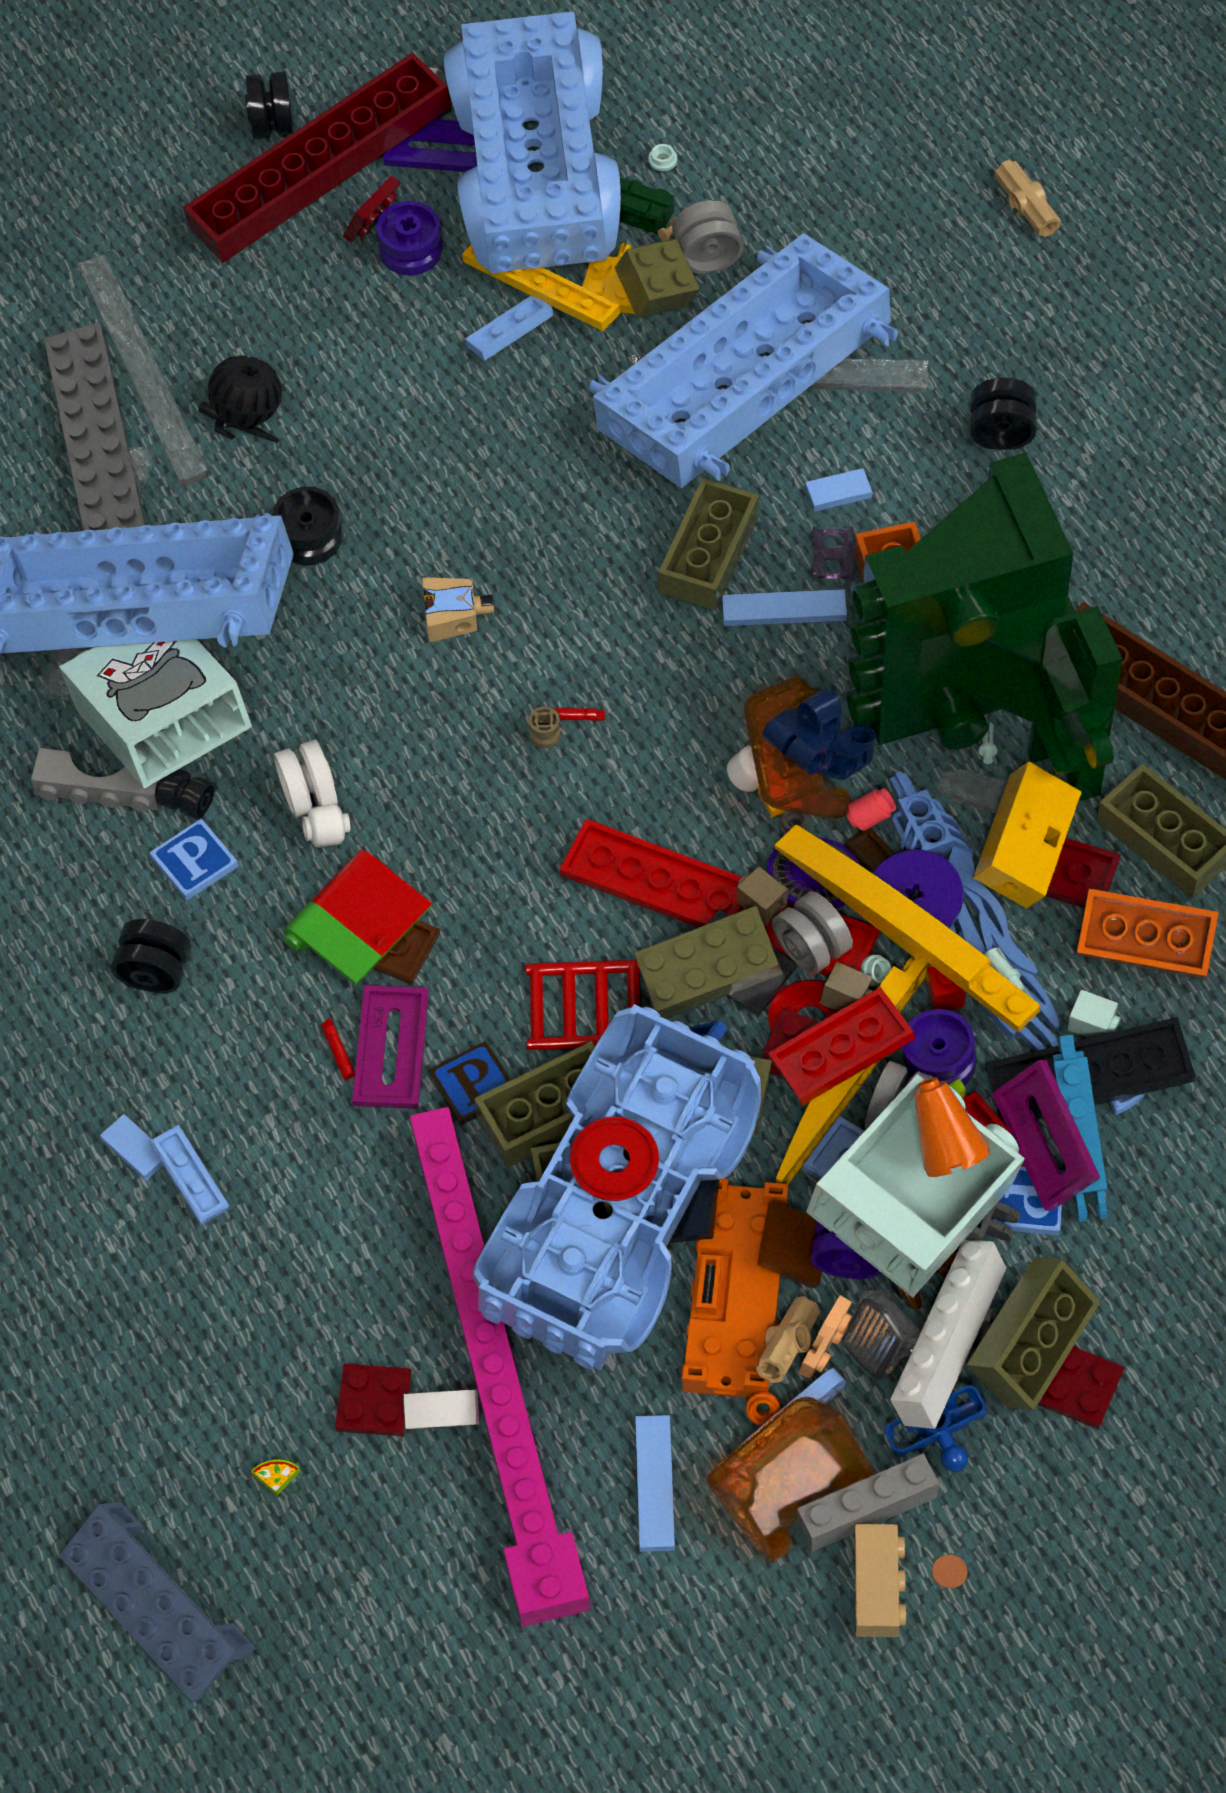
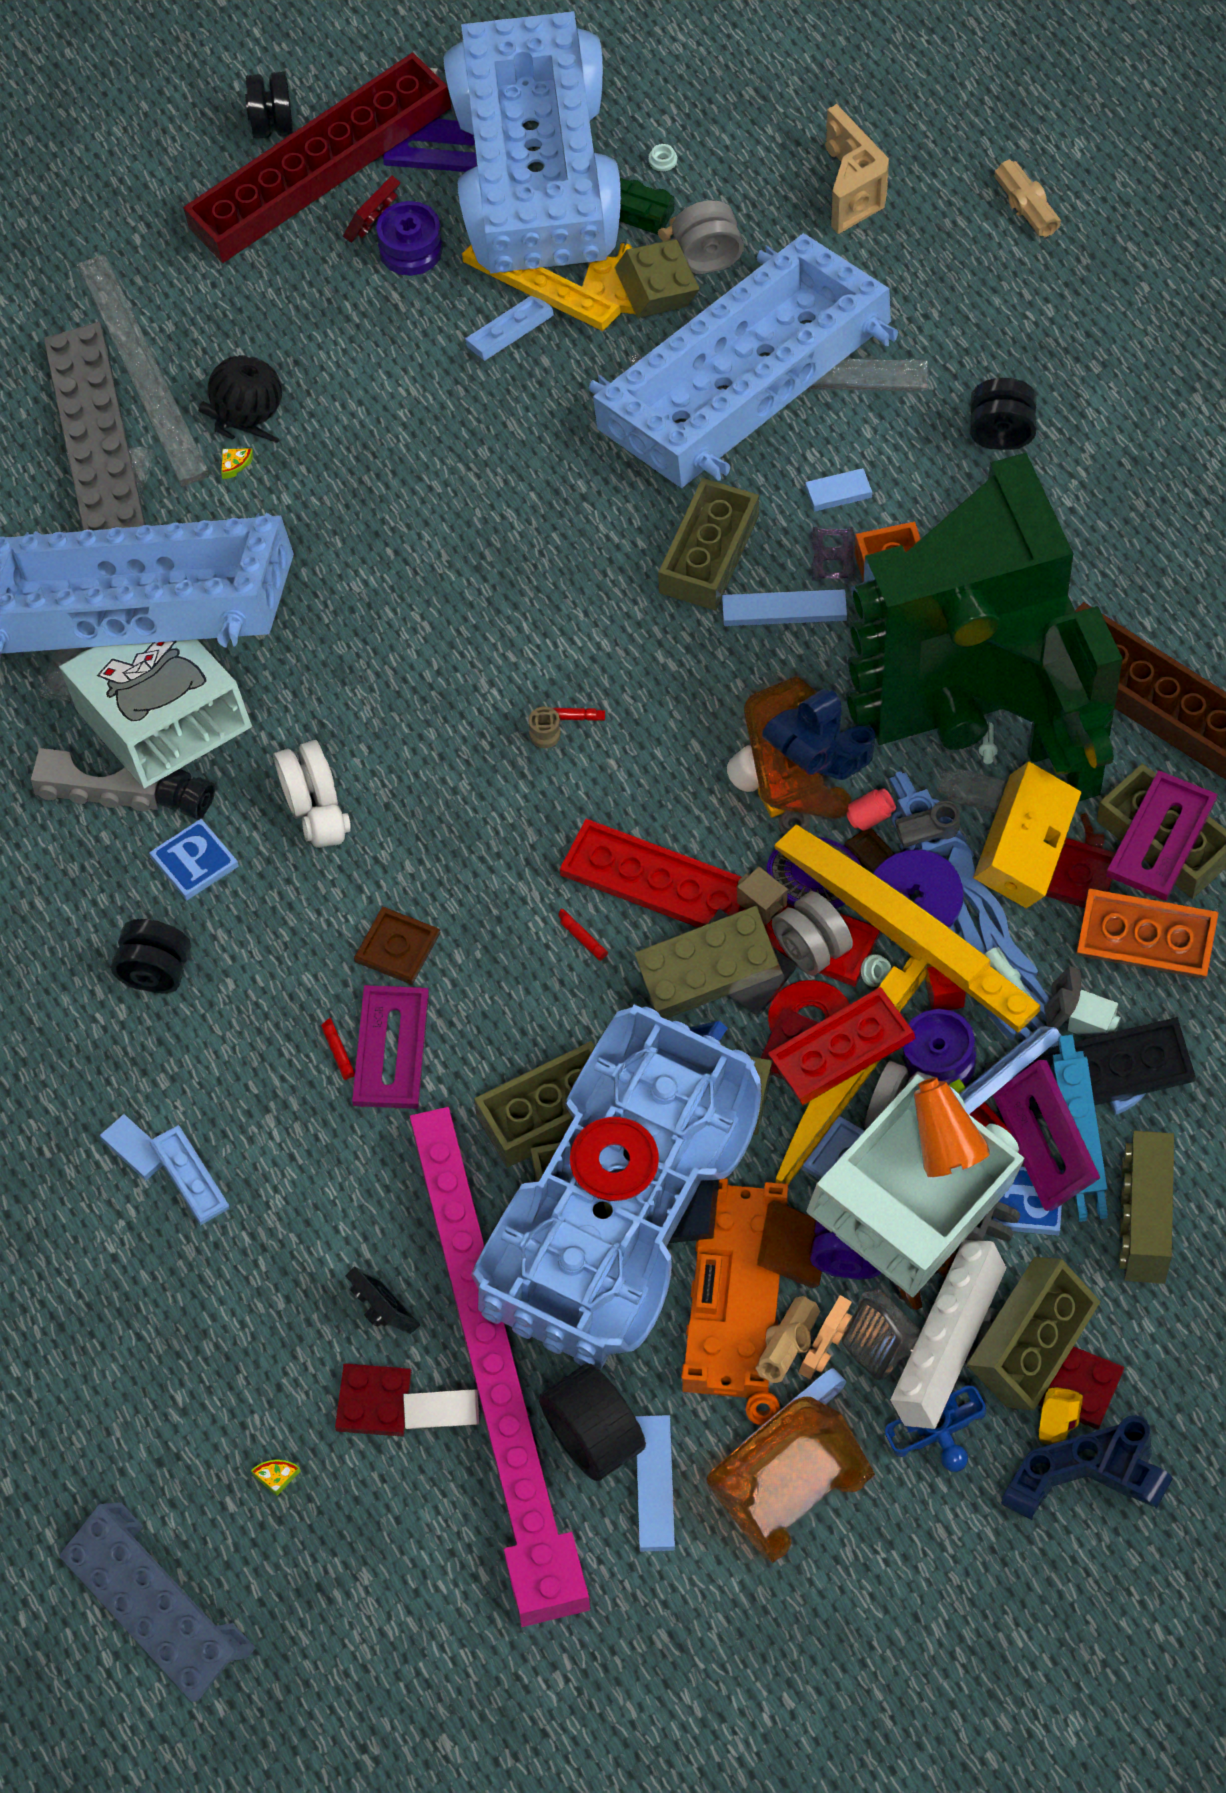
black wheel [273,486,343,565] -> none
red door [283,850,432,985] -> none
tan torso [422,577,494,642] -> none
tile [428,1041,511,1126] -> none
red bar [525,960,641,1050] -> none
light grey brick [796,1453,939,1553] -> none
dark tan brick [820,962,873,1012] -> none
tan brick [854,1524,906,1637] -> none
nougat piece [932,1555,967,1589] -> none
none -> tile [221,448,253,479]
none -> black hinge [345,1266,420,1334]
none -> black tyre [539,1363,646,1481]
none -> red wheel [558,909,608,961]
none -> tan bracket [825,104,889,234]
none -> dark grey piece [895,801,960,848]
none -> light blue tile [959,1026,1062,1114]
none -> dark blue connector [1001,1415,1173,1520]
none -> yellow rock [1039,1387,1083,1445]
none -> dark grey slope [1044,966,1081,1029]
none -> clear red hand [1080,813,1104,849]
none -> magenta piece [1106,770,1218,901]
none -> olive brick [1118,1131,1174,1284]

